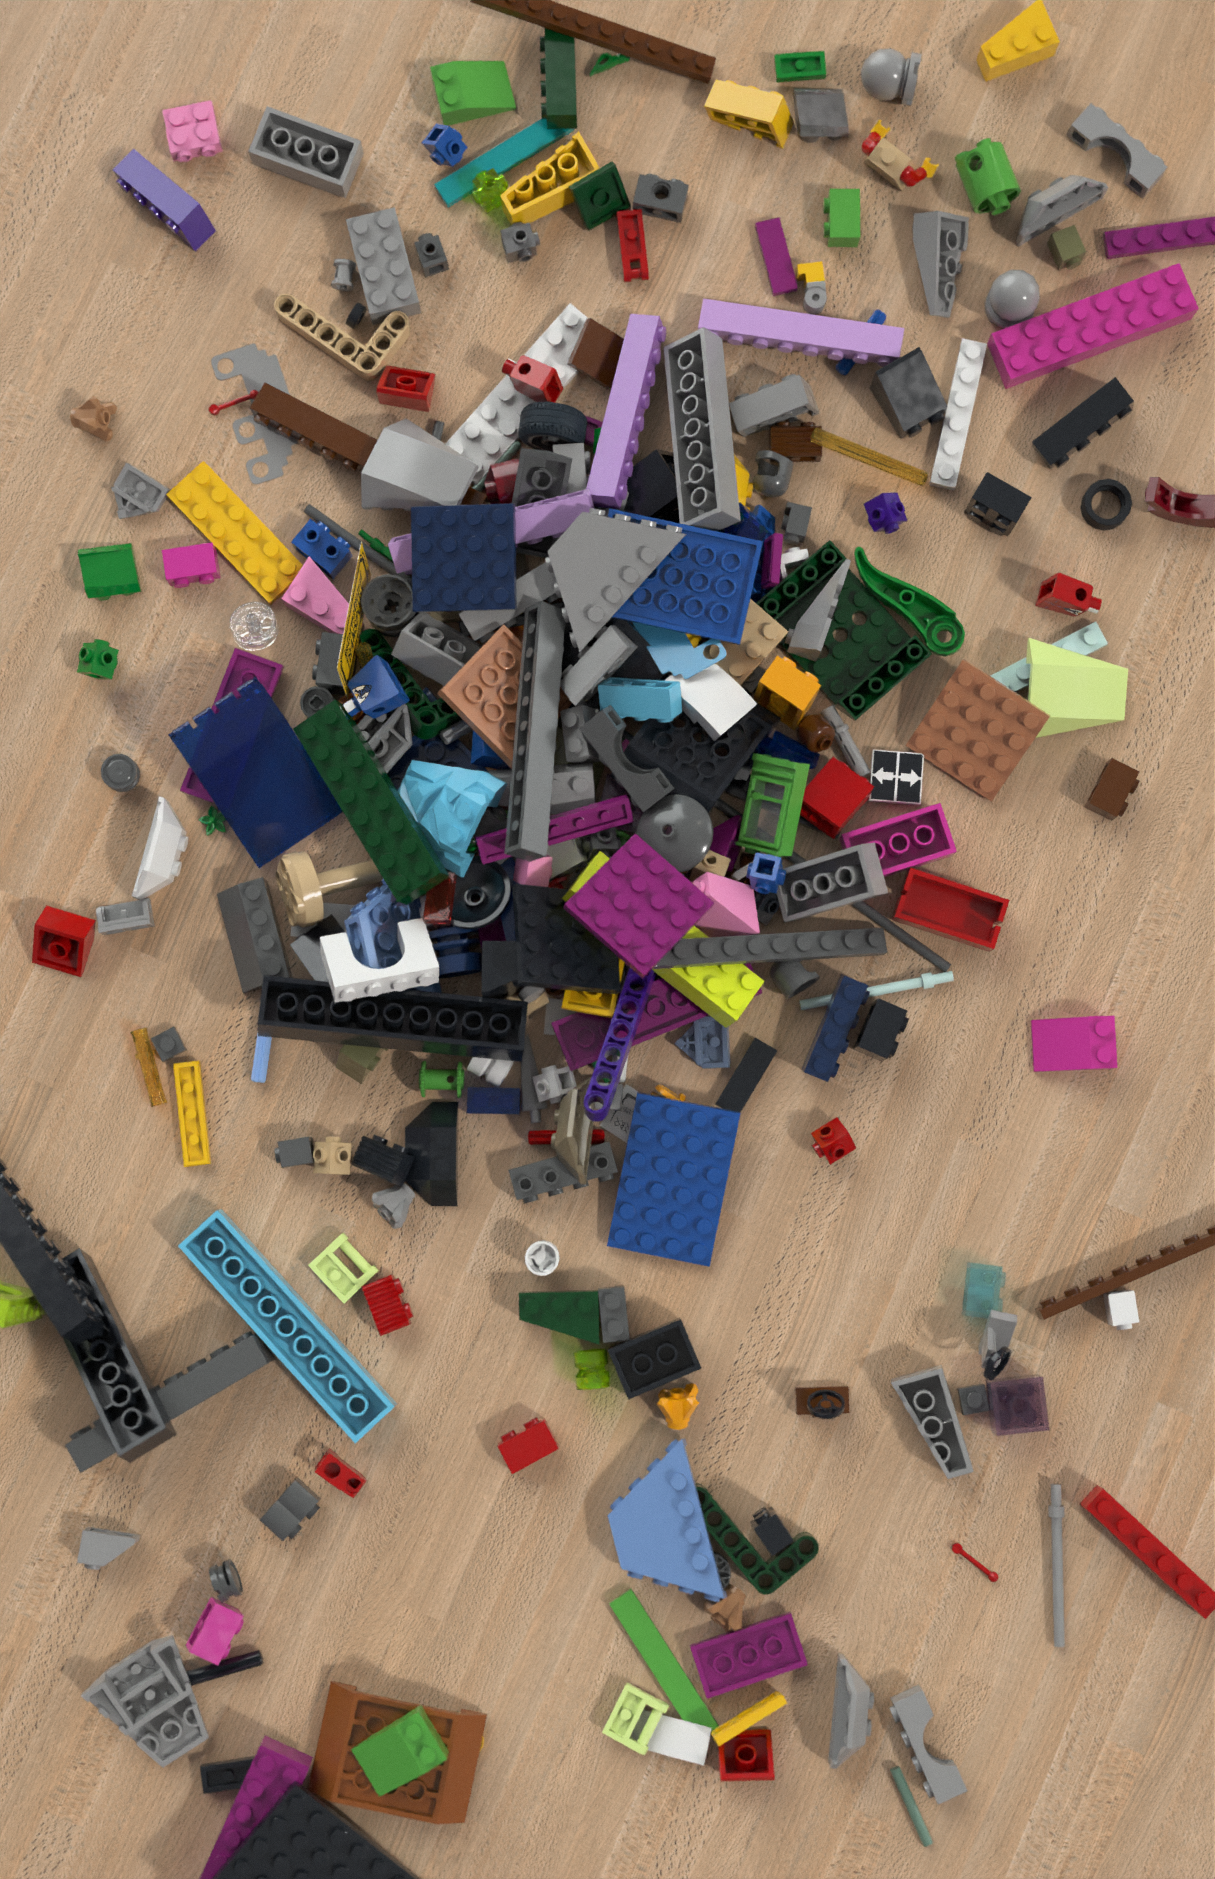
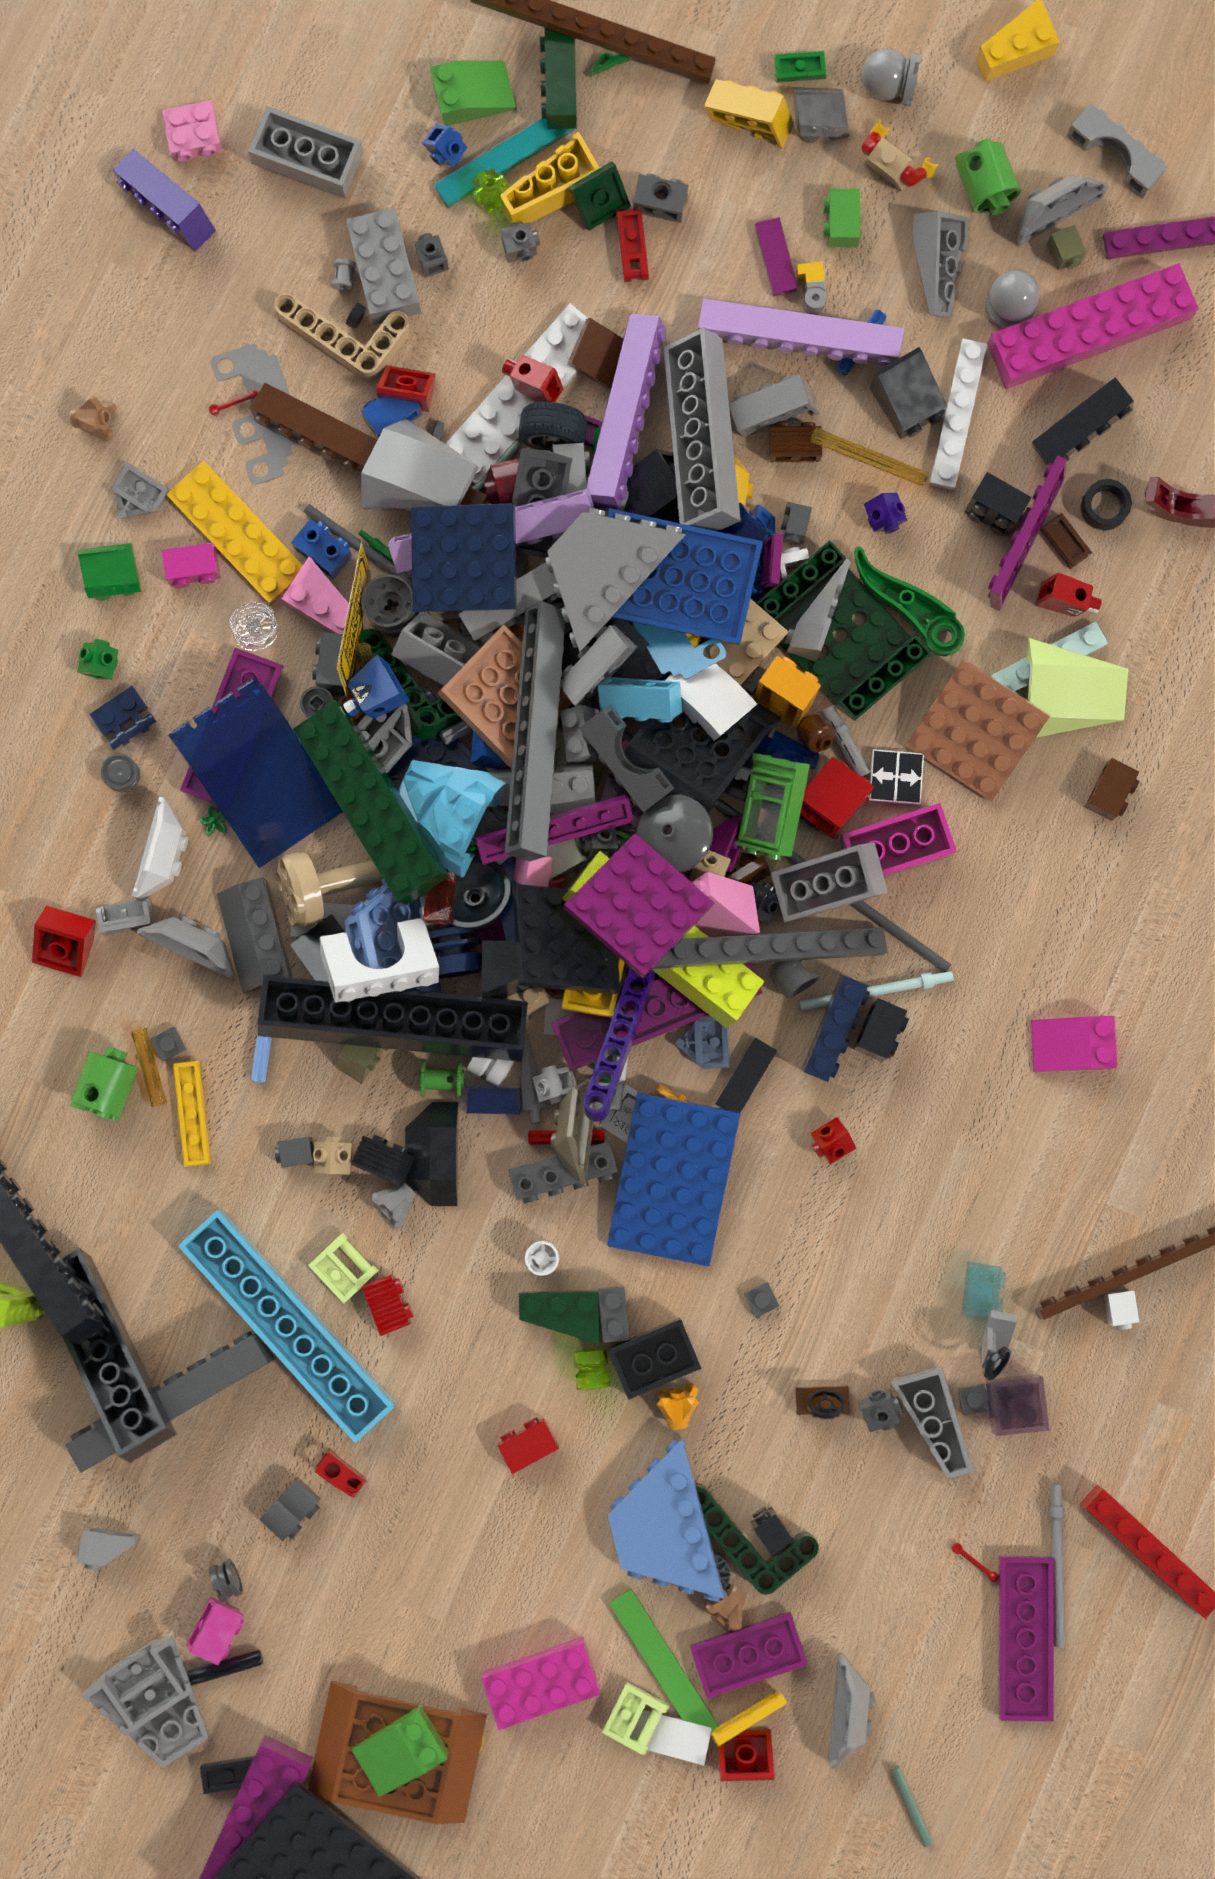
light grey tile [518,986,545,1003] -> none
blue brick [747,853,786,894] -> none
dark grey helmet [753,450,794,497] -> none
light grey arch [889,1685,967,1804] -> none
red piece [891,867,1010,952] -> none
none -> bright green cylinder [70,1046,139,1122]
none -> dark blue plate [90,686,157,750]
none -> light grey wedge [136,916,236,980]
none -> blue slope [361,397,422,439]
none -> dark pink brick [481,1637,600,1730]
none -> dark grey plate [744,1282,779,1318]
none -> dark grey brick [860,1389,903,1432]
none -> magenta plate [988,456,1067,611]
none -> magenta plate [998,1556,1054,1722]
none -> reddish brown tile [1040,513,1092,569]

